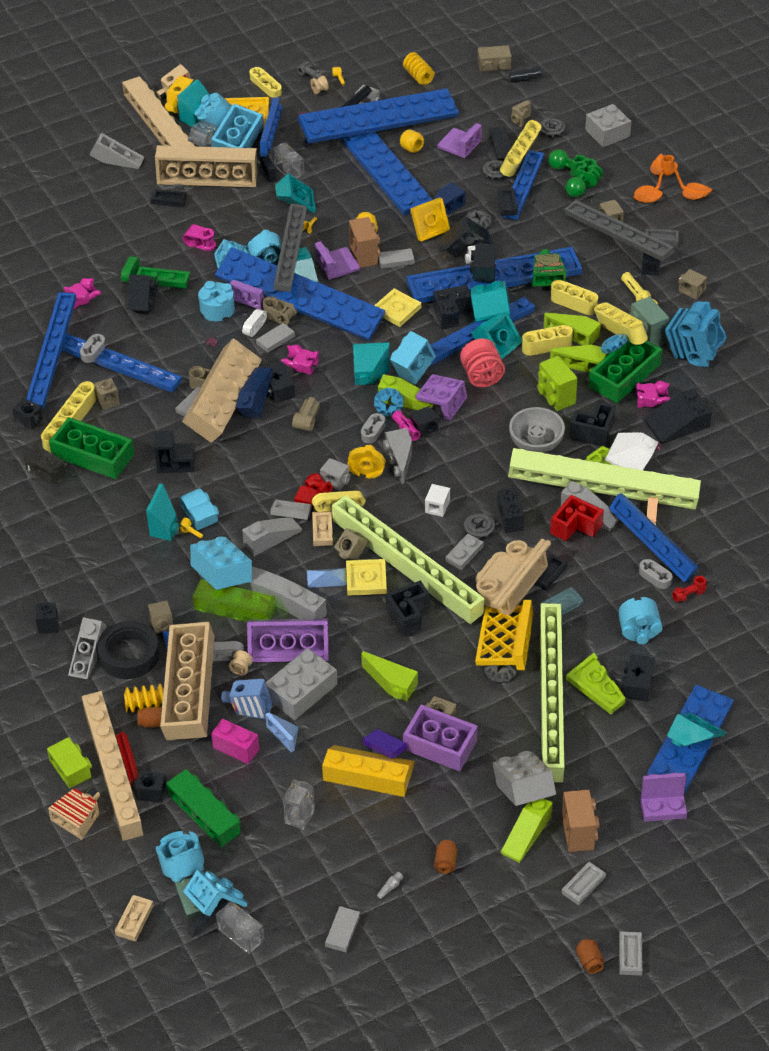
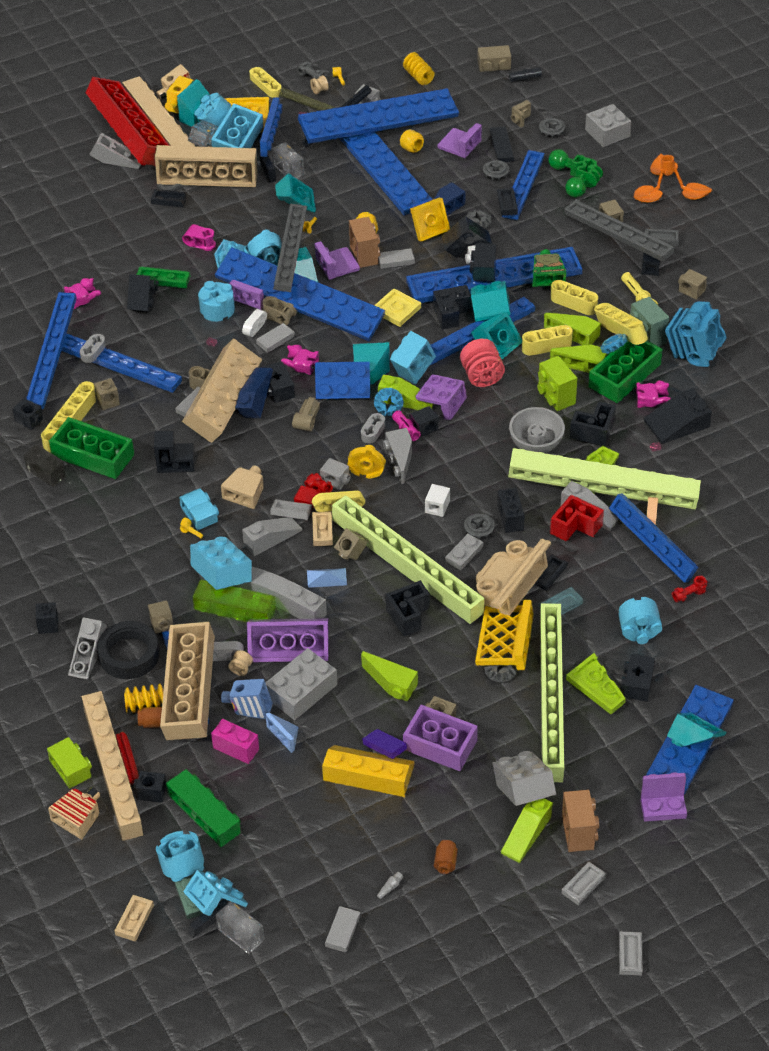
green beam [121,256,140,283] -> none
teal slope [146,483,179,541] -> none
clear brick [283,780,315,830] -> none
light yellow plate [346,559,387,595] -> none
light yellow beam [500,120,541,177] -> none
dark orange brick [576,939,604,974] -> none
white slope [605,433,658,470] -> none
light grey beam [639,559,672,589] -> none
none -> red brick [86,77,170,167]
none -> tan torso [221,466,263,509]
none -> olive piece [279,87,336,111]
none -> blue plate [315,362,370,399]

